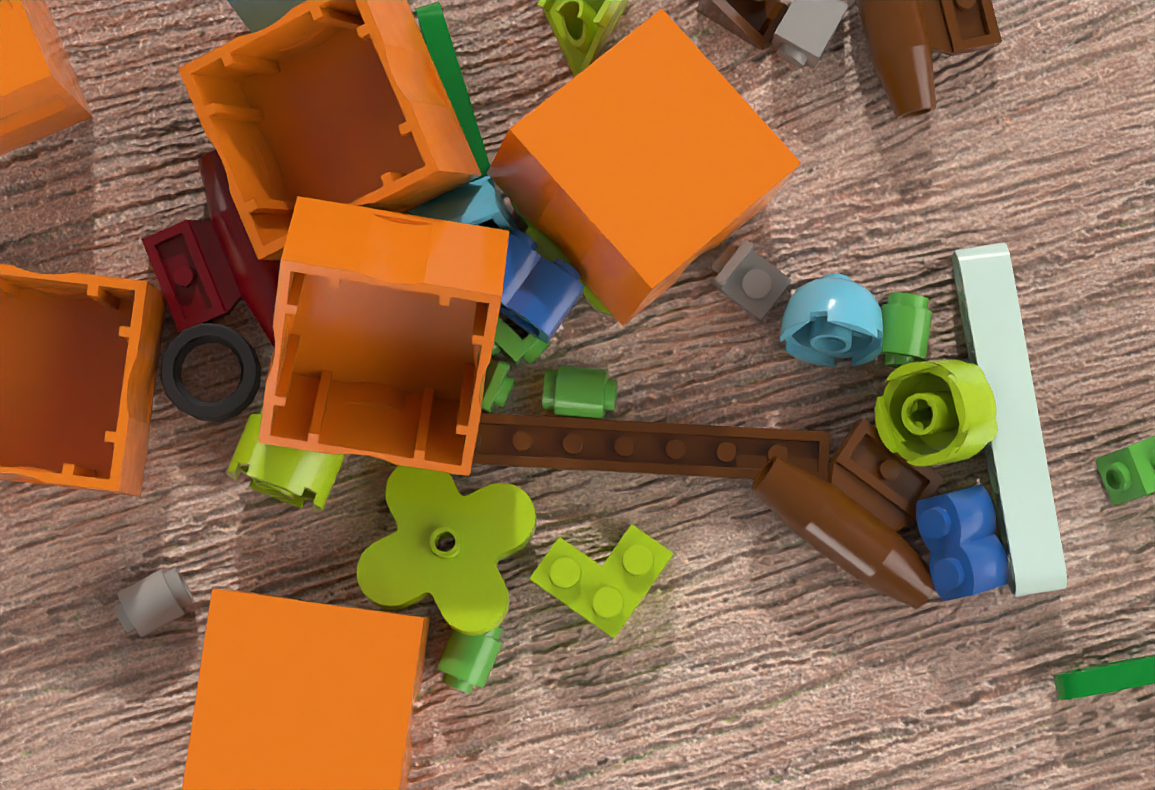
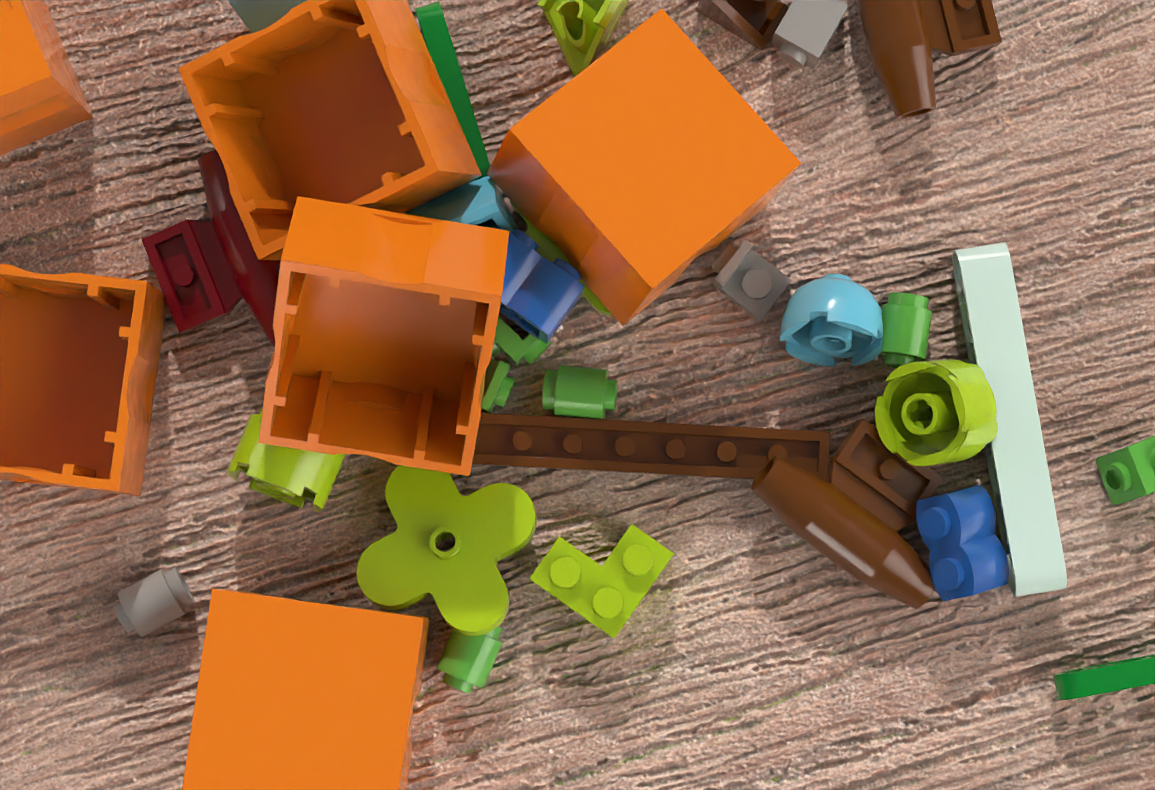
black tyre [160,323,261,422] -> none

